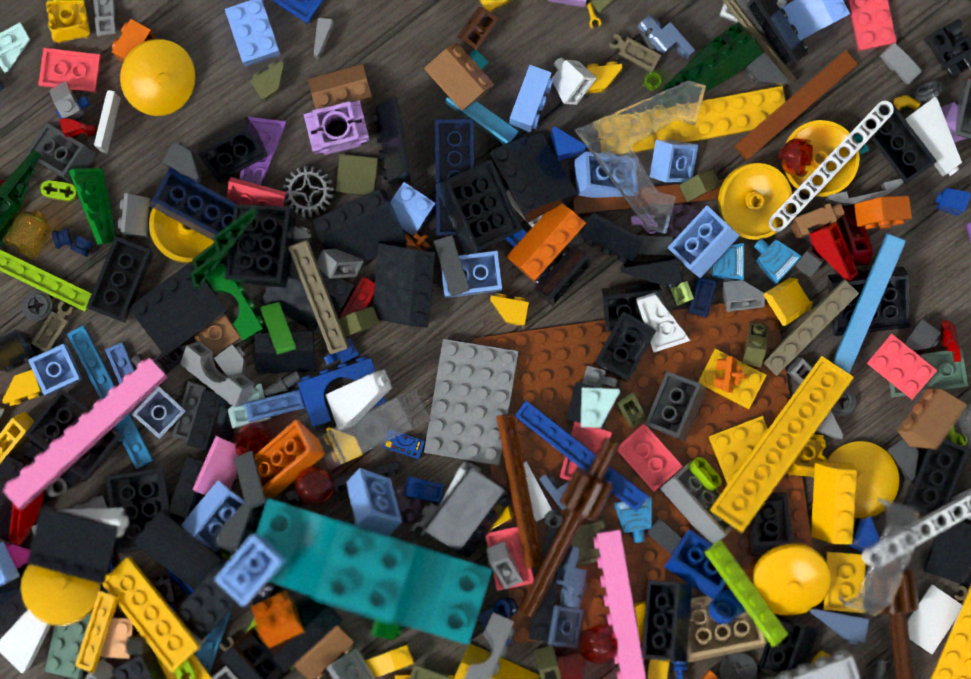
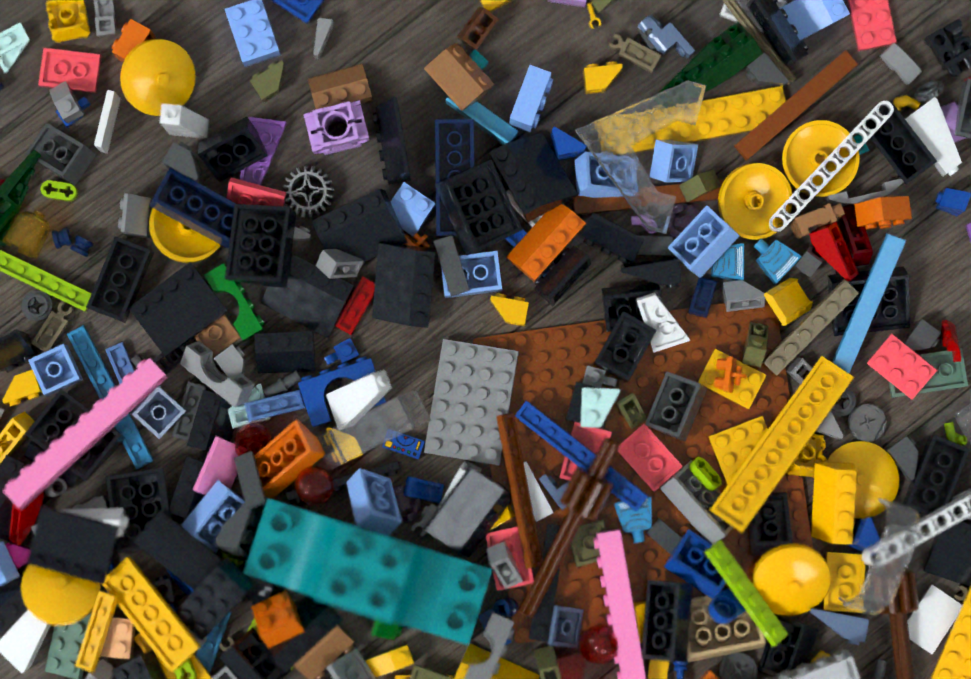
red slope [59,118,98,138] -> none
green wing [69,168,116,245] -> none
pearl dark grey slope [127,637,153,655] -> none
dark green wedge [191,207,260,289] -> none
light blue slope [215,533,288,606] -> none
bright green tile [261,302,296,354] -> none
dark tan plate [288,240,349,355] -> none
olive tile [335,154,378,196] -> none
olive slope [339,307,380,337] -> none
dark grey plate [544,510,563,528] -> none
white torso [552,58,597,105] -> none
sand blue plate [554,546,587,609] -> none
clear neon green bush [644,72,661,91] -> none
yellowish green tile [670,281,694,306] -> none
clear red cylinder [778,138,813,177] -> none
medium nougat slope [897,388,967,449] -> none
none -> white slope [160,104,209,139]
none -> dark grey tile [848,403,887,442]

